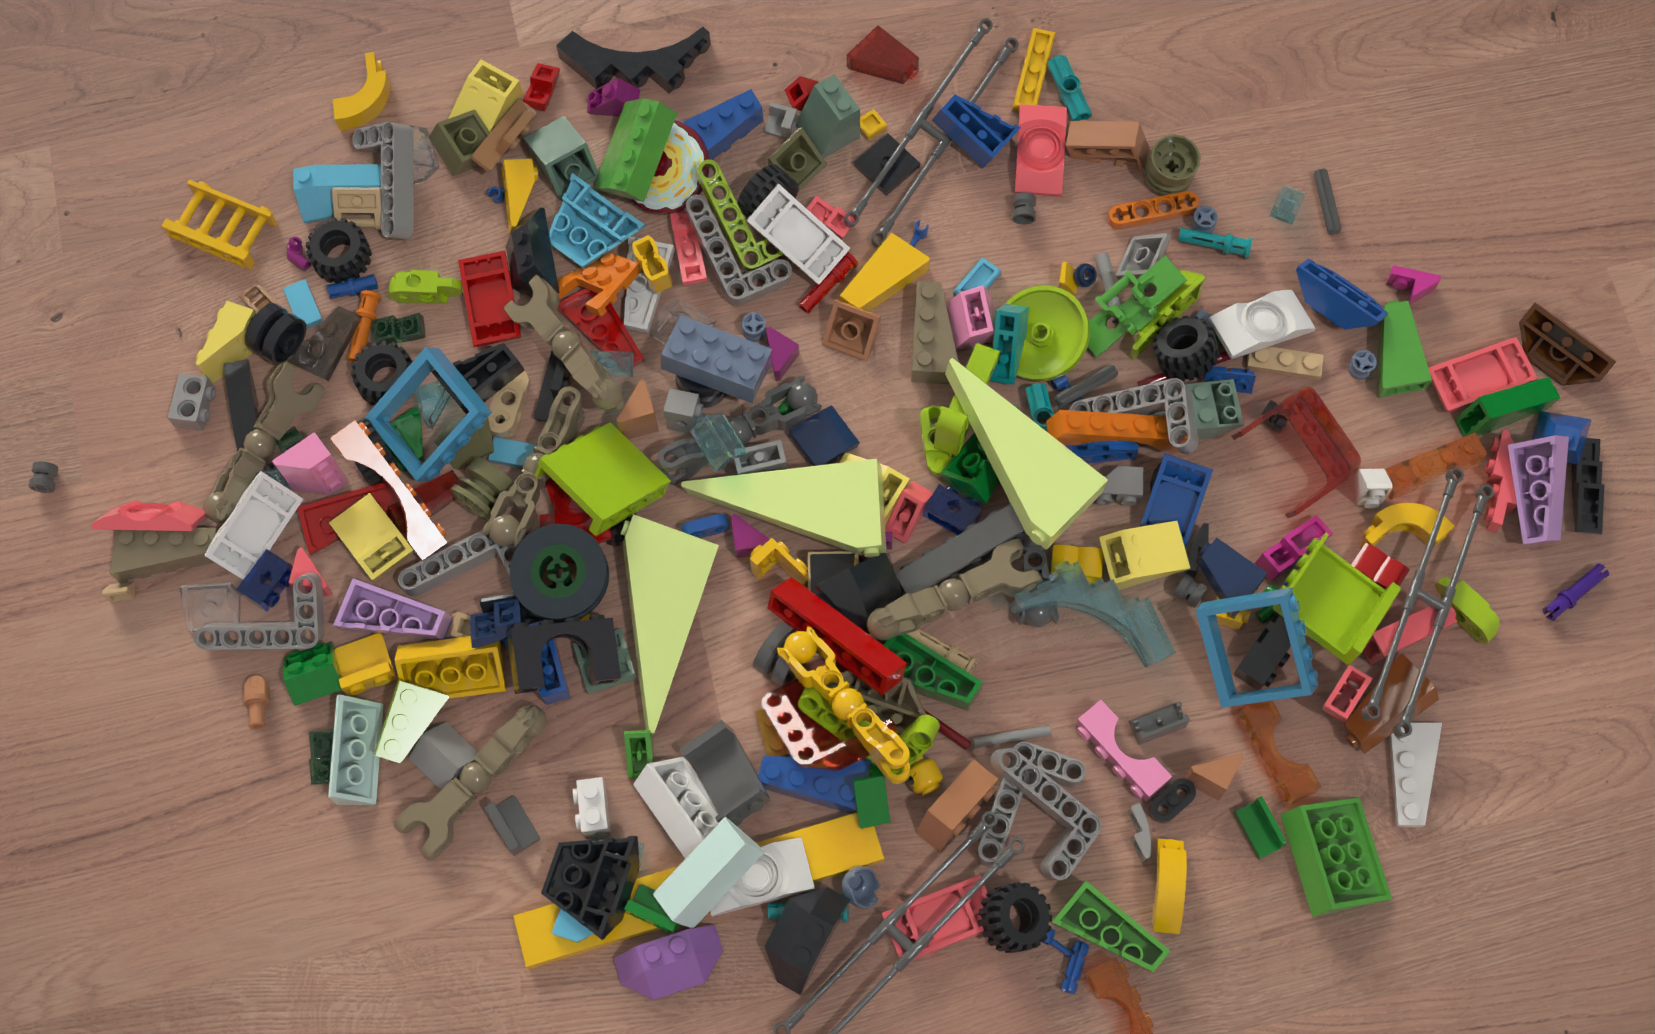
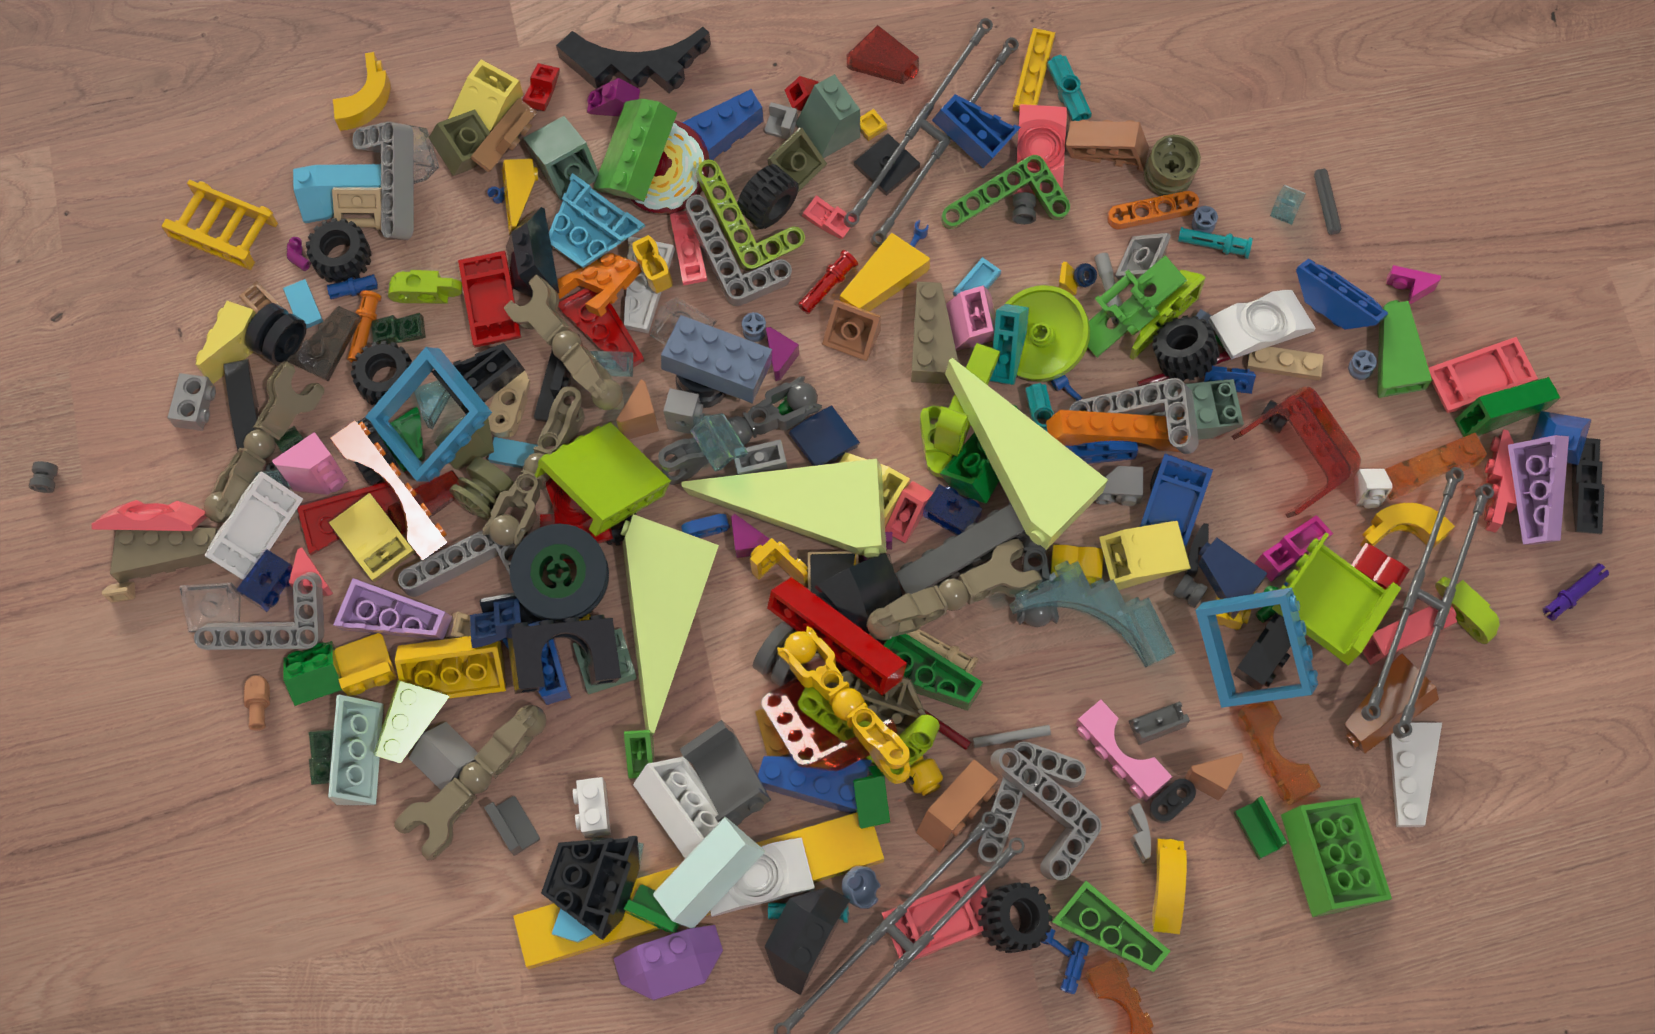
white slope [746,184,850,284] -> none
dark grey axle [1054,365,1118,408] -> none
coral torso [1322,664,1373,723] -> none
reddish brown wedge [1519,302,1616,386] -> none
none -> bright green beam [941,155,1070,229]

